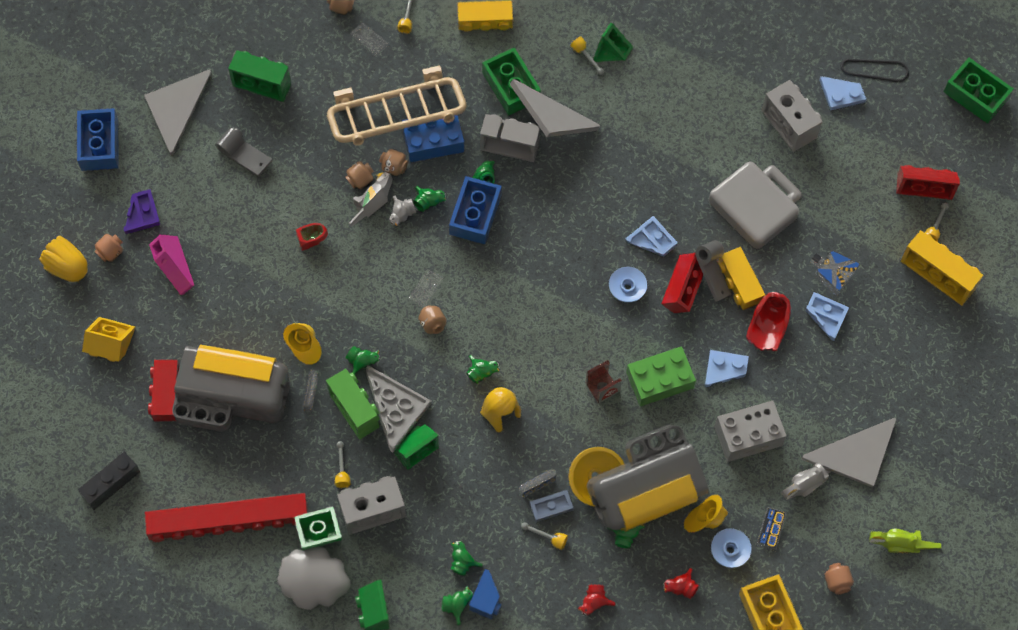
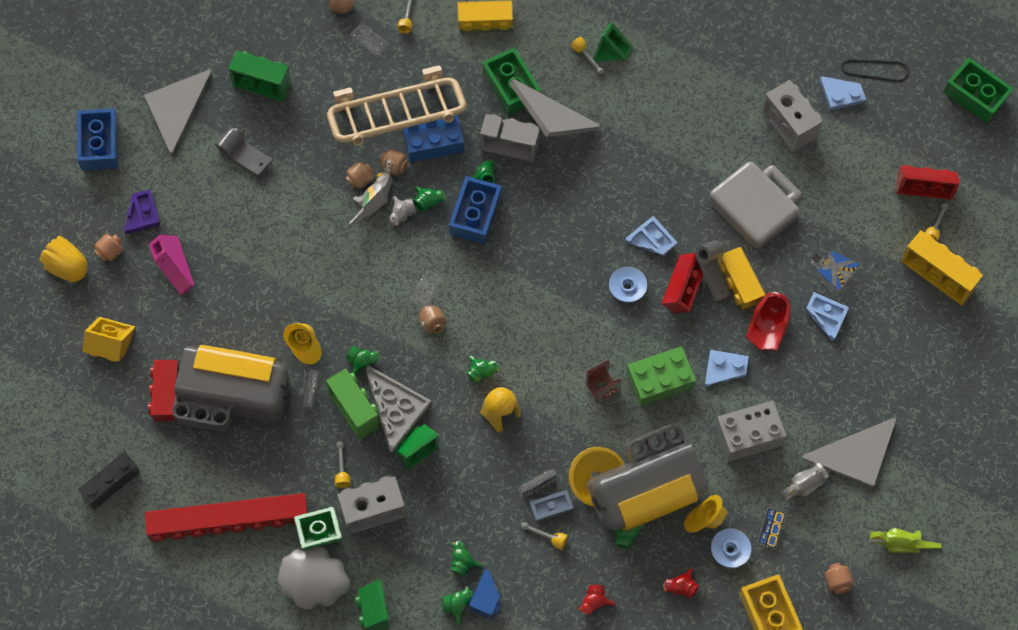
rock [296,223,328,250] -> none

